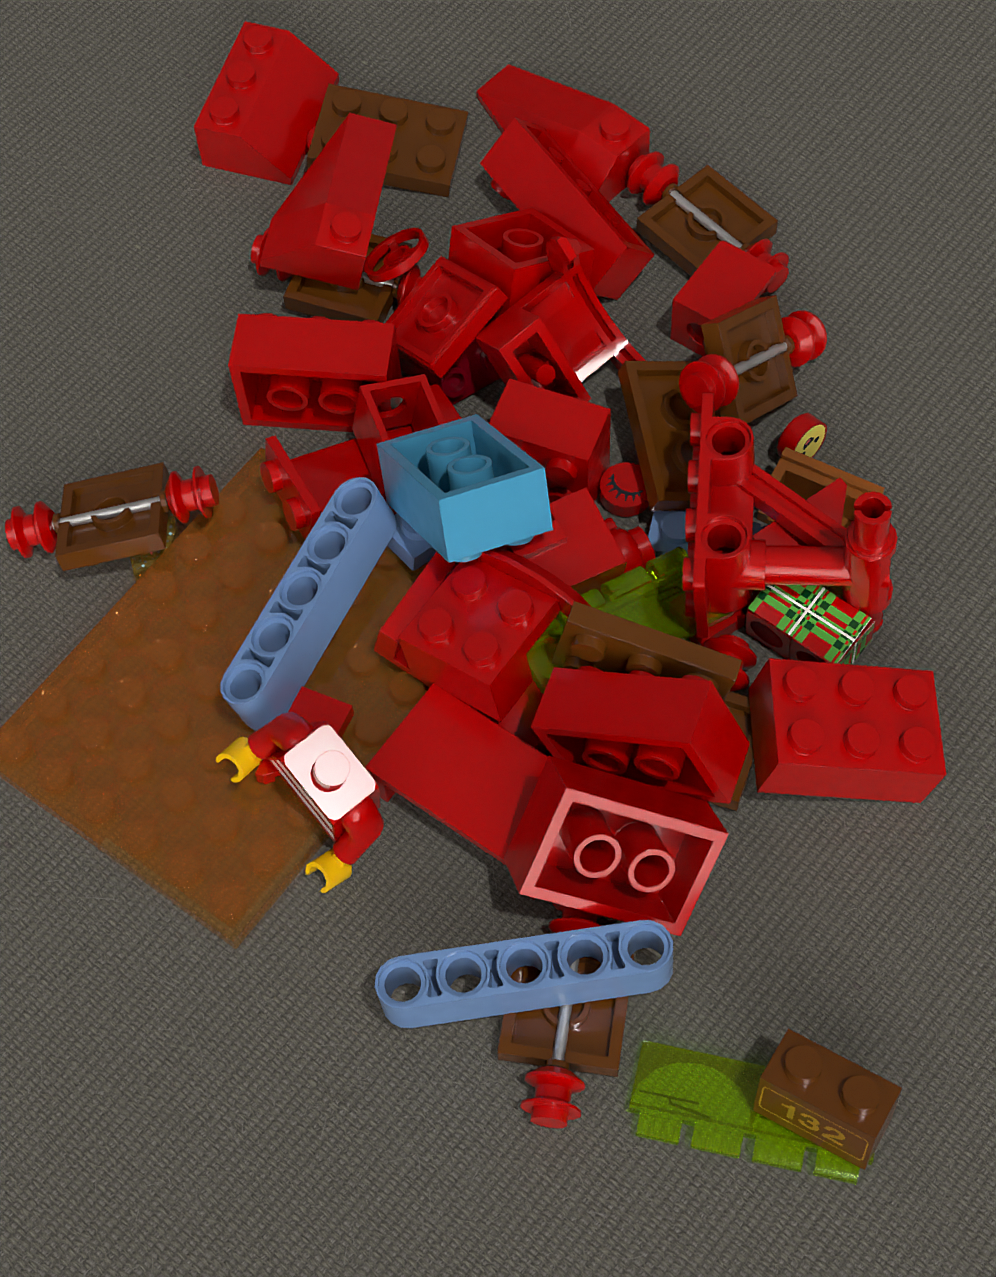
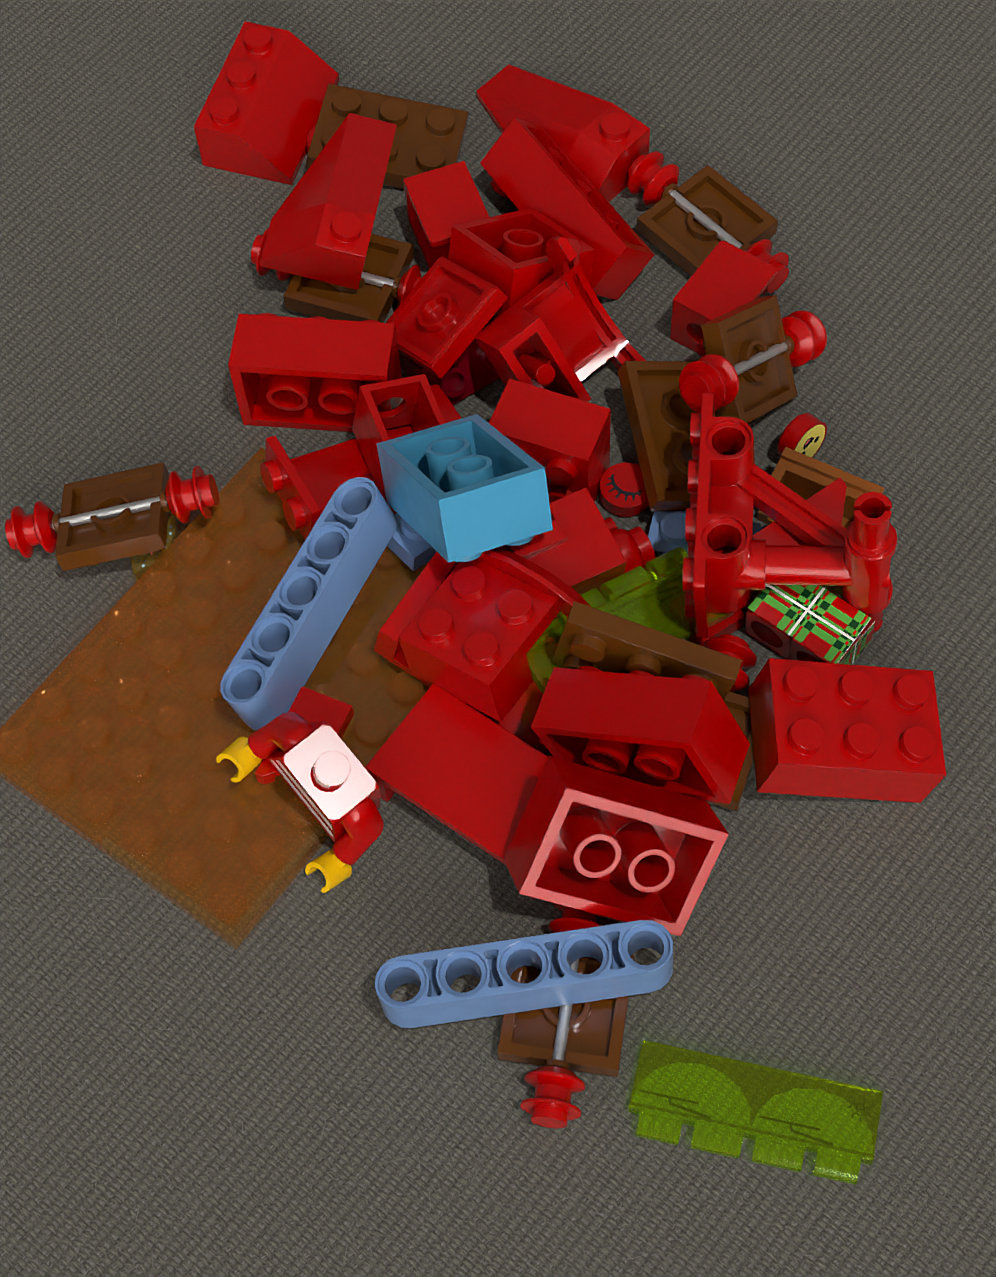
red piece [363,228,429,282] -> none
reddish brown brick [753,1029,902,1170] -> none
none -> red piece [403,161,489,269]

